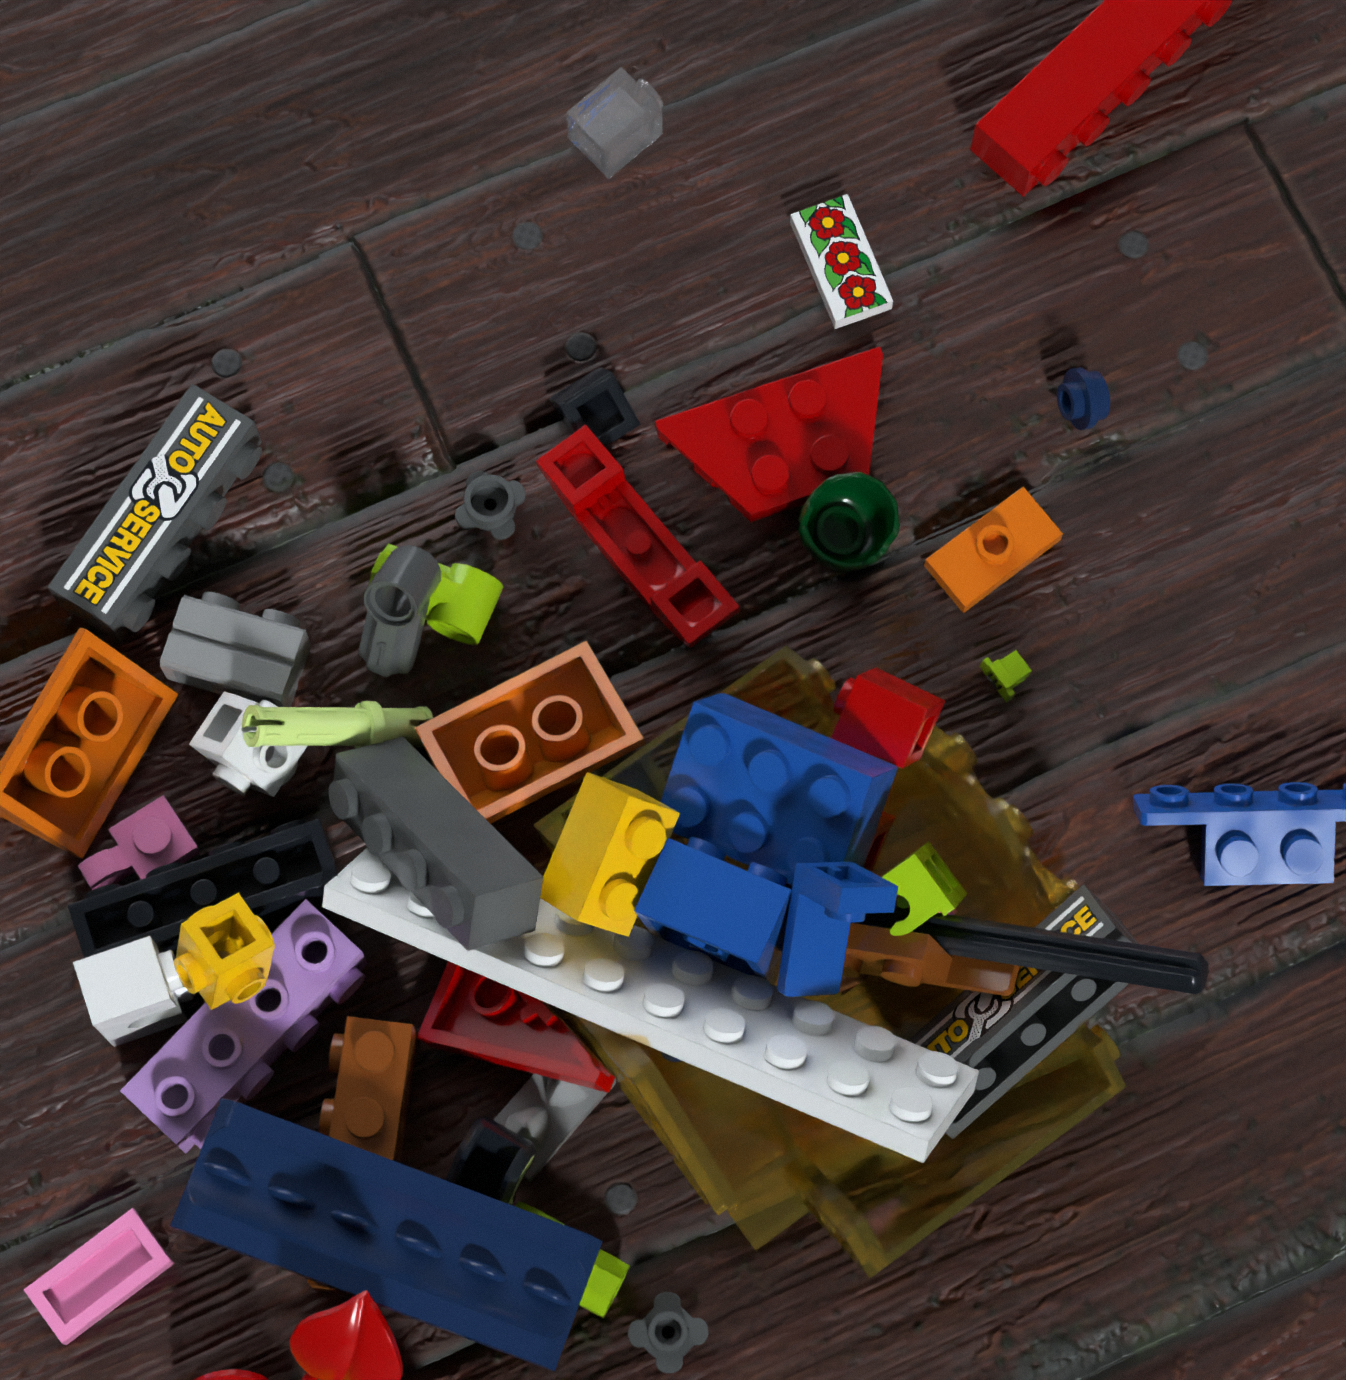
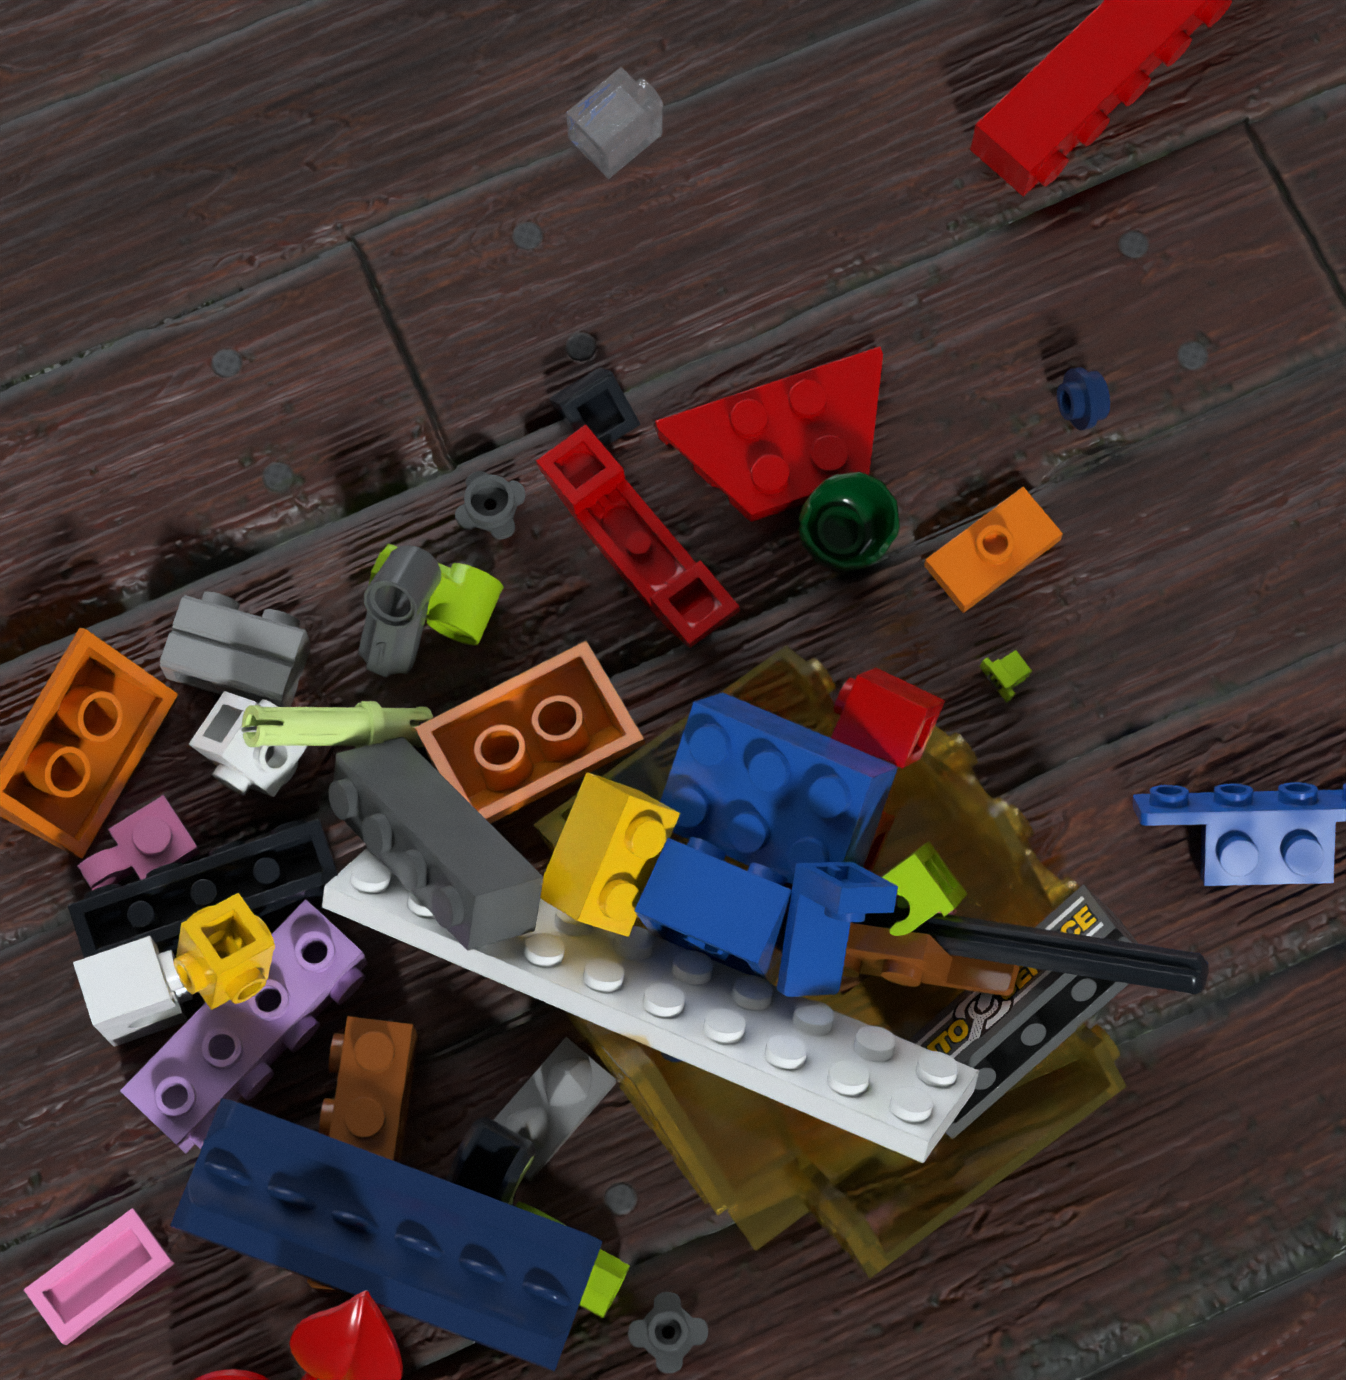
dark grey brick [48,384,262,644] -> none
red wing [417,961,615,1093] -> none
tile [790,194,893,329] -> none

